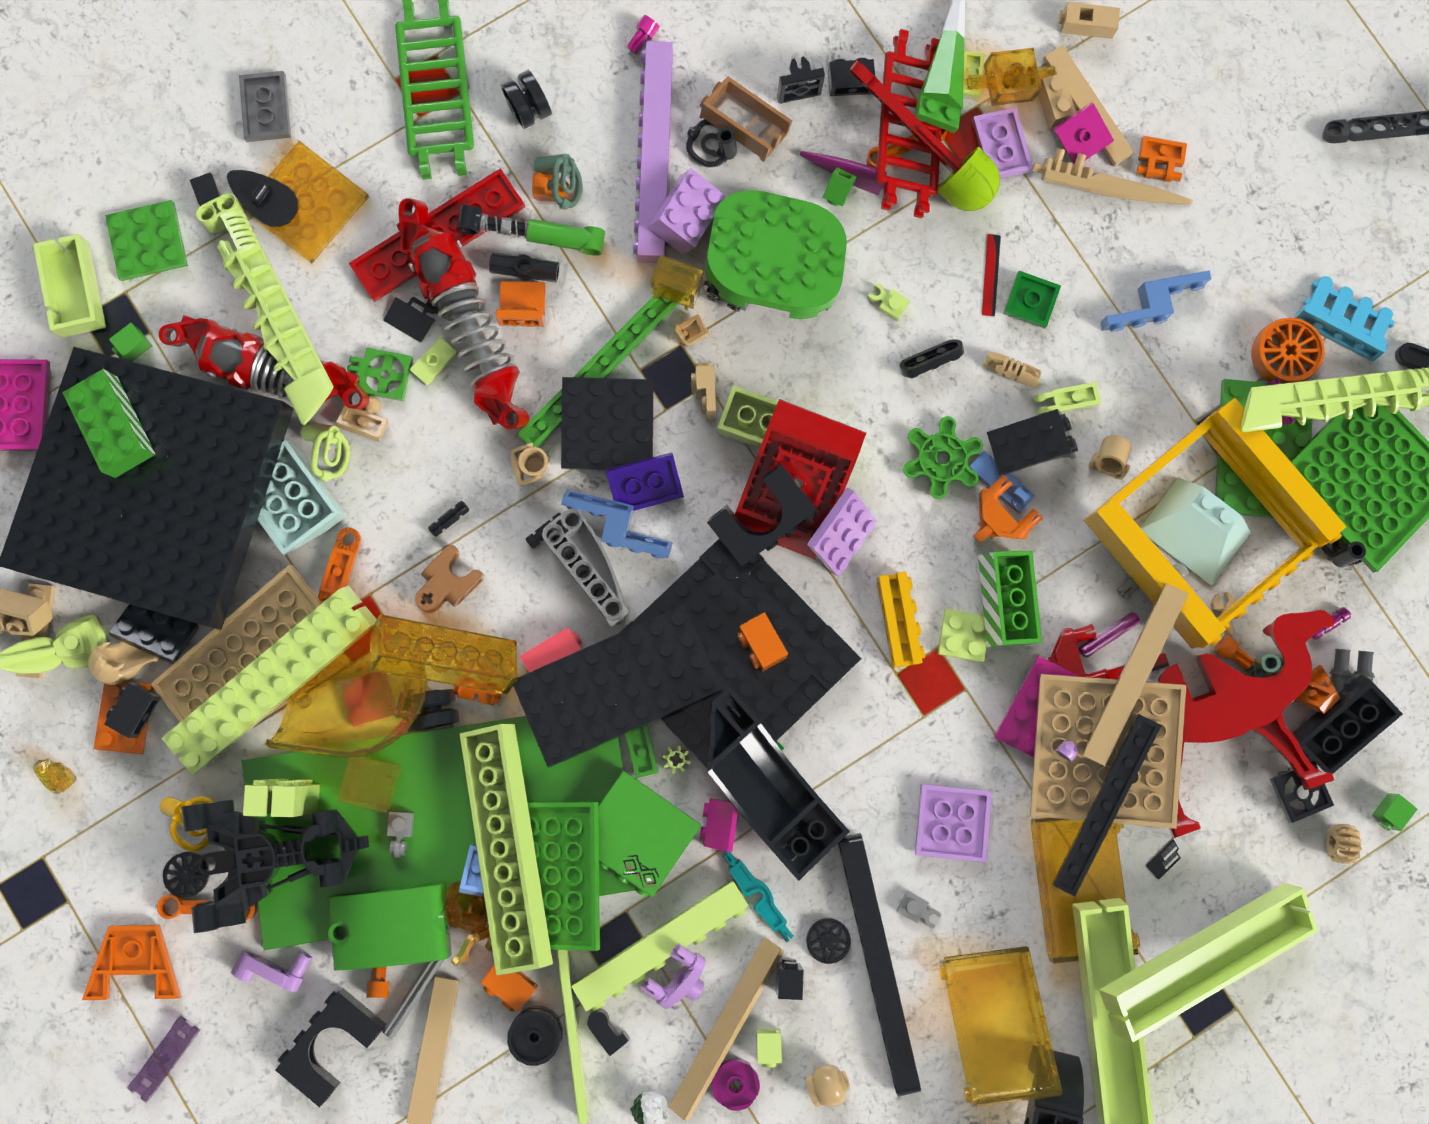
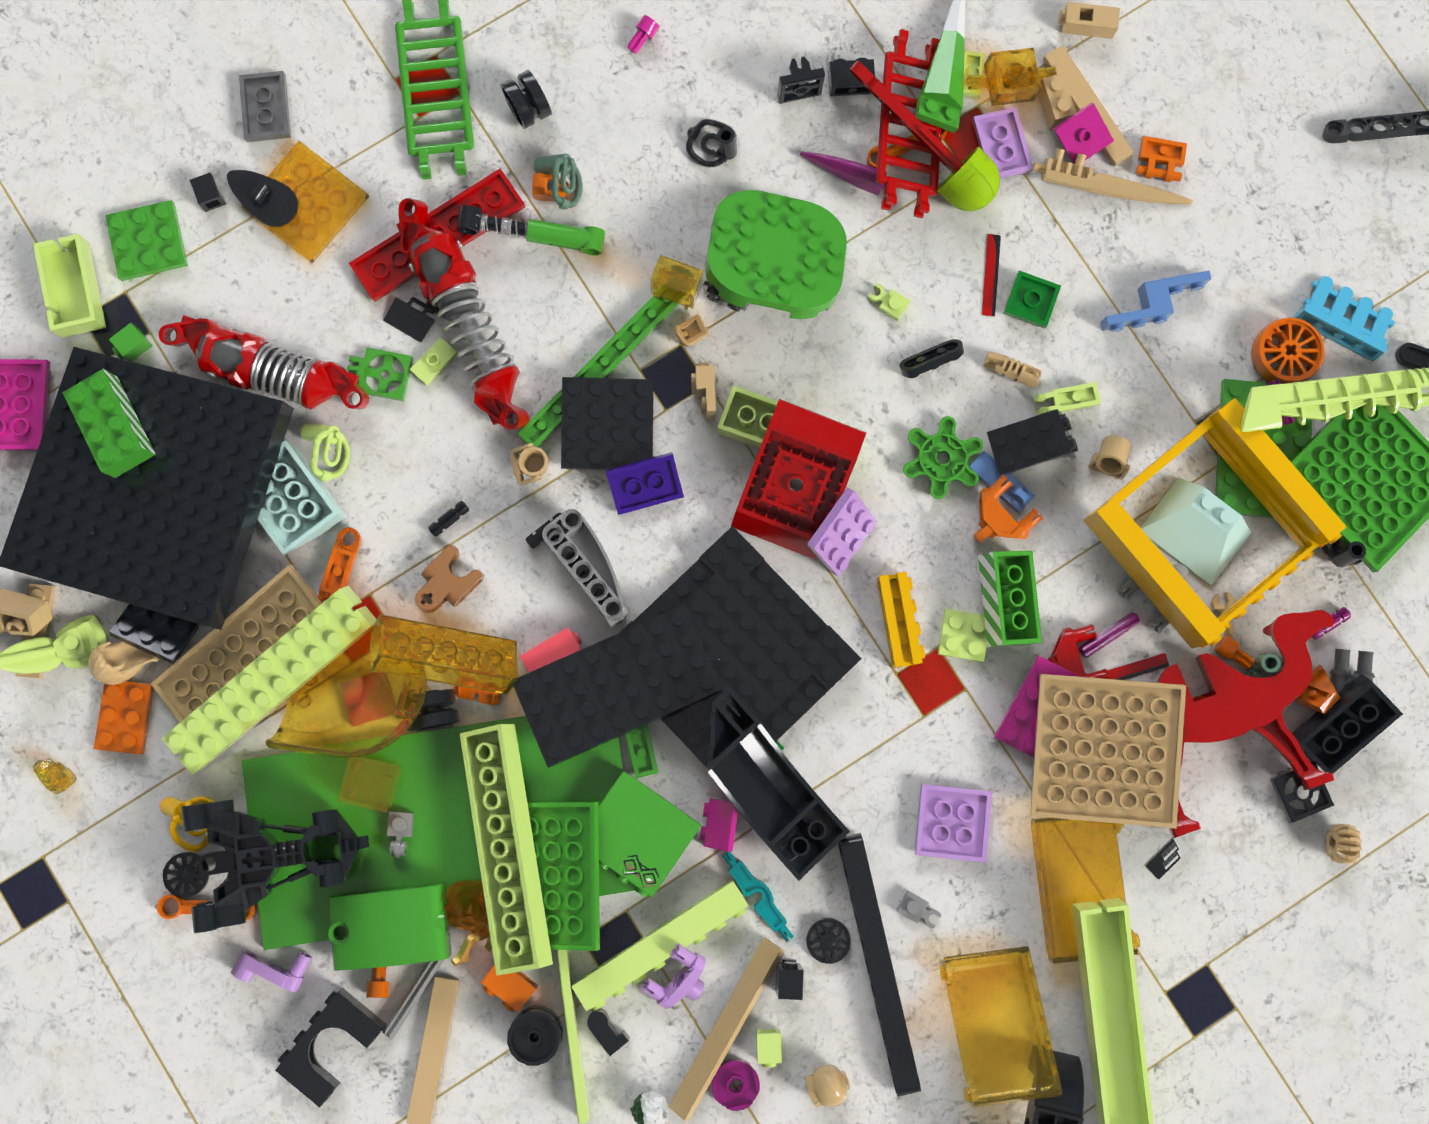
orange wing [82,924,181,1000] -> none
black brick [104,682,162,738] -> none
clear purple plate [127,1015,201,1103] -> none
yellowish green piece [196,193,333,425] -> none
yellowish green piece [243,779,320,817] -> none
tan plate [336,396,388,442] -> none
light blue plate [459,845,484,897] -> none
black piece [489,252,560,283] -> none
orange bracket [496,281,546,327] -> none
medium blue bracket [561,489,673,558] -> none
lavender brick [633,41,673,263] -> none
lavender brick [648,168,726,255] -> none
yellowish green gear [662,745,691,774] -> none
medium nougat door [699,76,793,162] -> none
black arch [707,462,817,566] -> none
orange brick [737,612,788,672] -> none
bright green brick [822,168,857,207] -> none
black plate [1052,714,1162,897] -> none
lavender hinge [1056,741,1077,762] -> none
tan tile [1082,583,1189,766] -> none
yellowish green piece [1099,883,1318,1042] -> none
bright green brick [1372,793,1418,831] -> none

